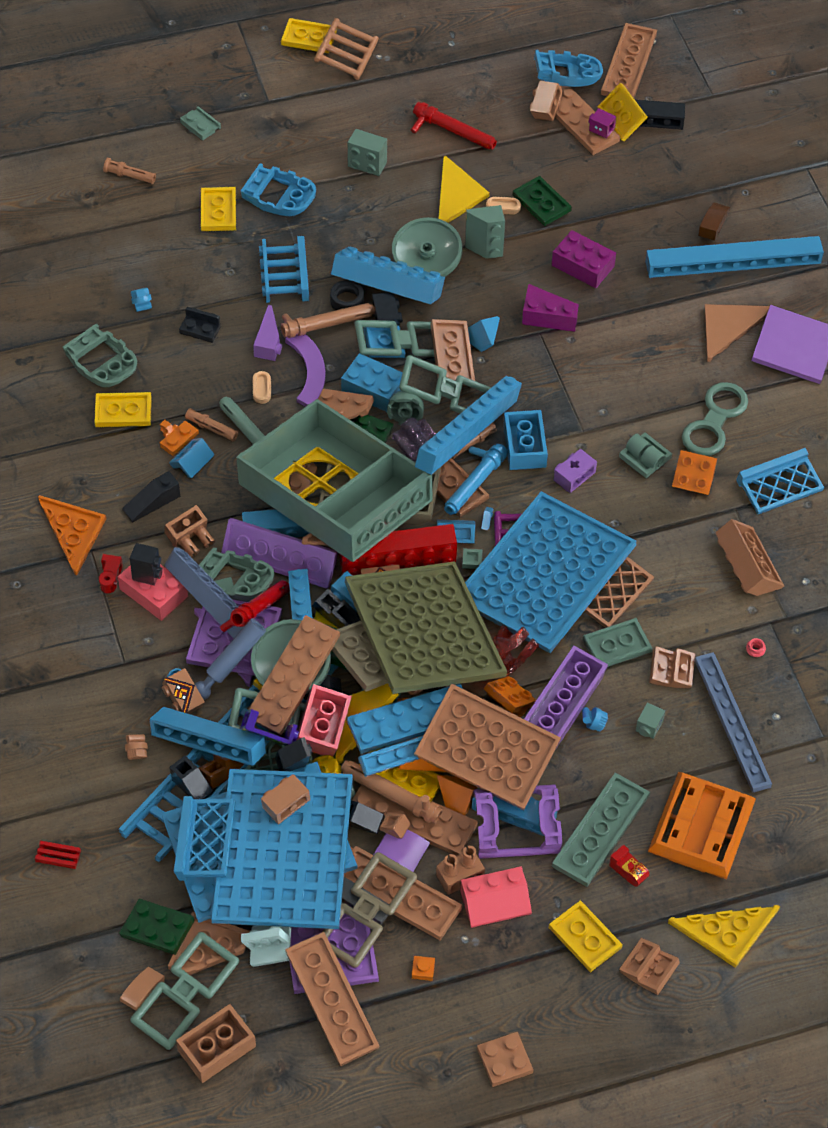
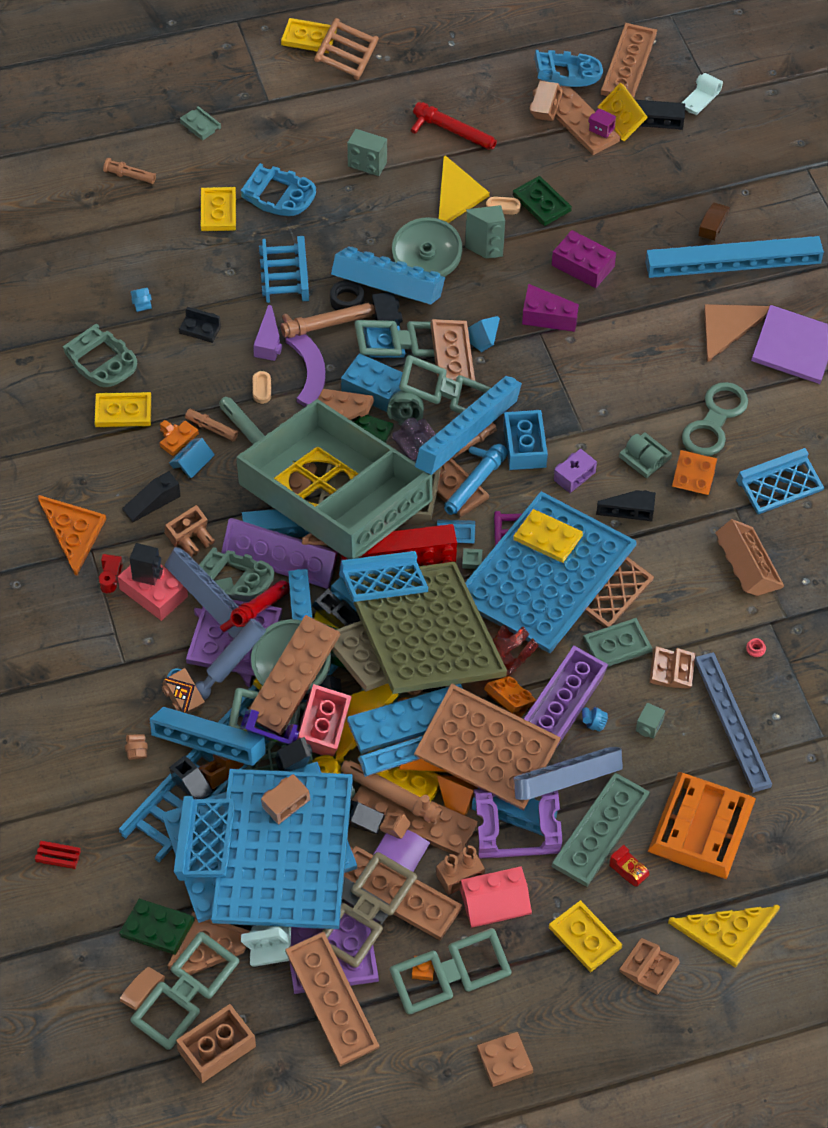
dark azure tile [481,507,494,530] -> none
none -> dark azure fence [339,551,428,602]
none -> sand green bar [390,928,512,1015]
none -> yellow plate [513,509,583,563]
none -> sand blue beam [514,747,623,800]
none -> black slope [596,490,656,521]
none -> light aqua door [682,73,723,115]

